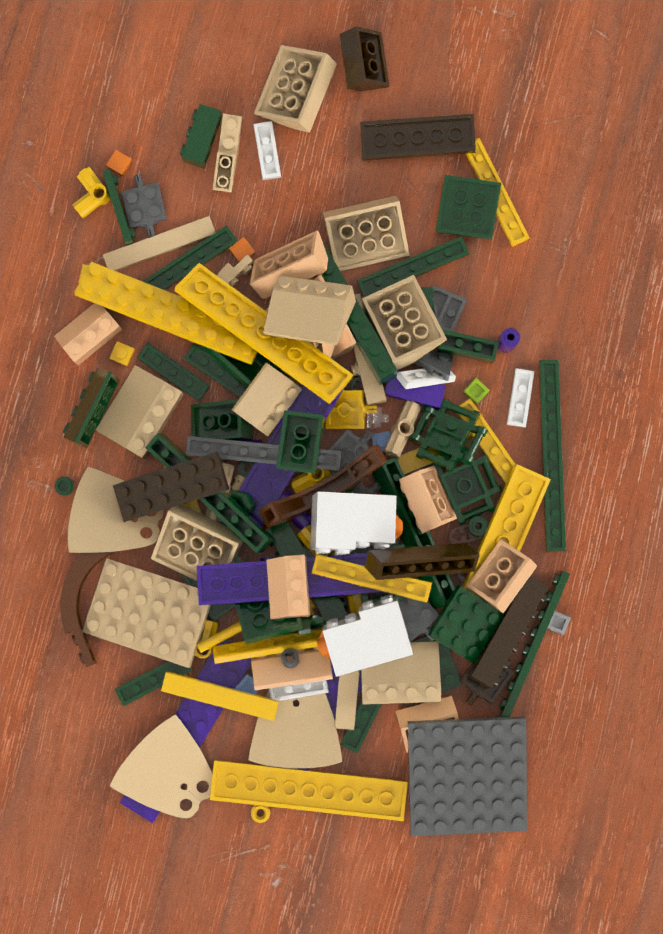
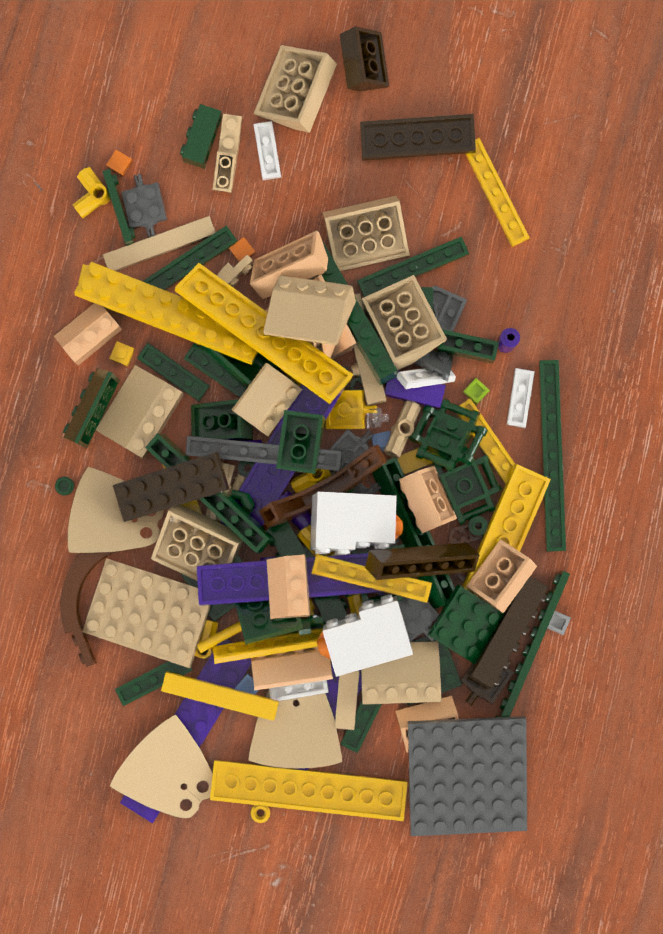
dark grey bush [281,648,299,669] -> none
dark green plate [436,175,501,240] -> none

